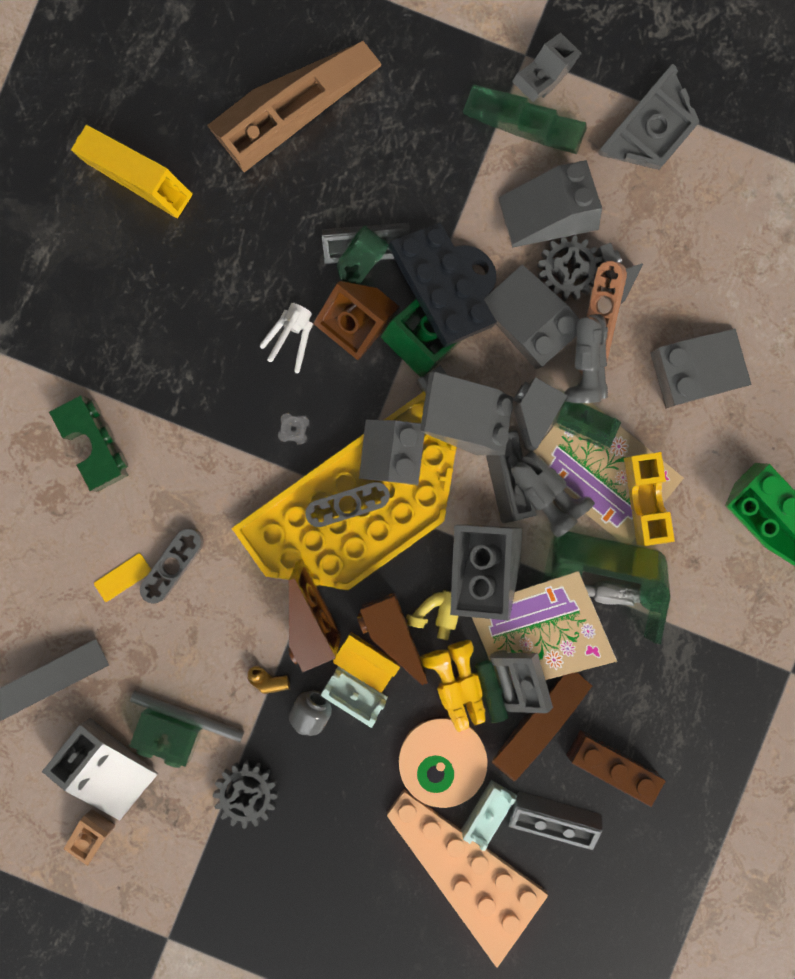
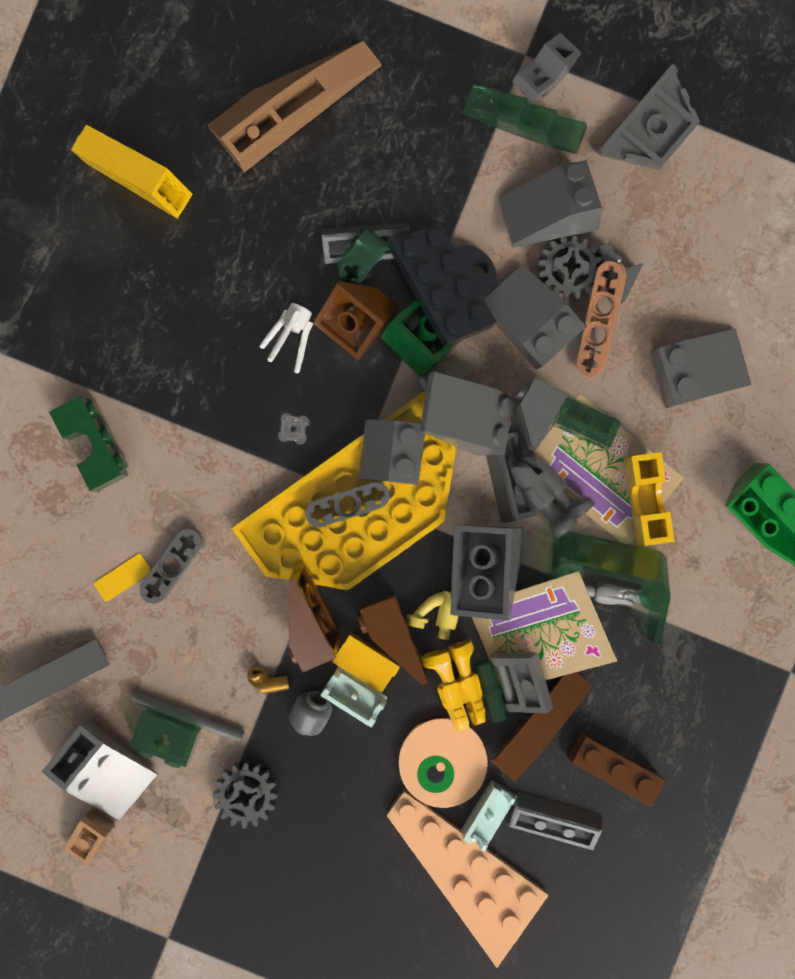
dark grey piece [564,314,608,403] -> none

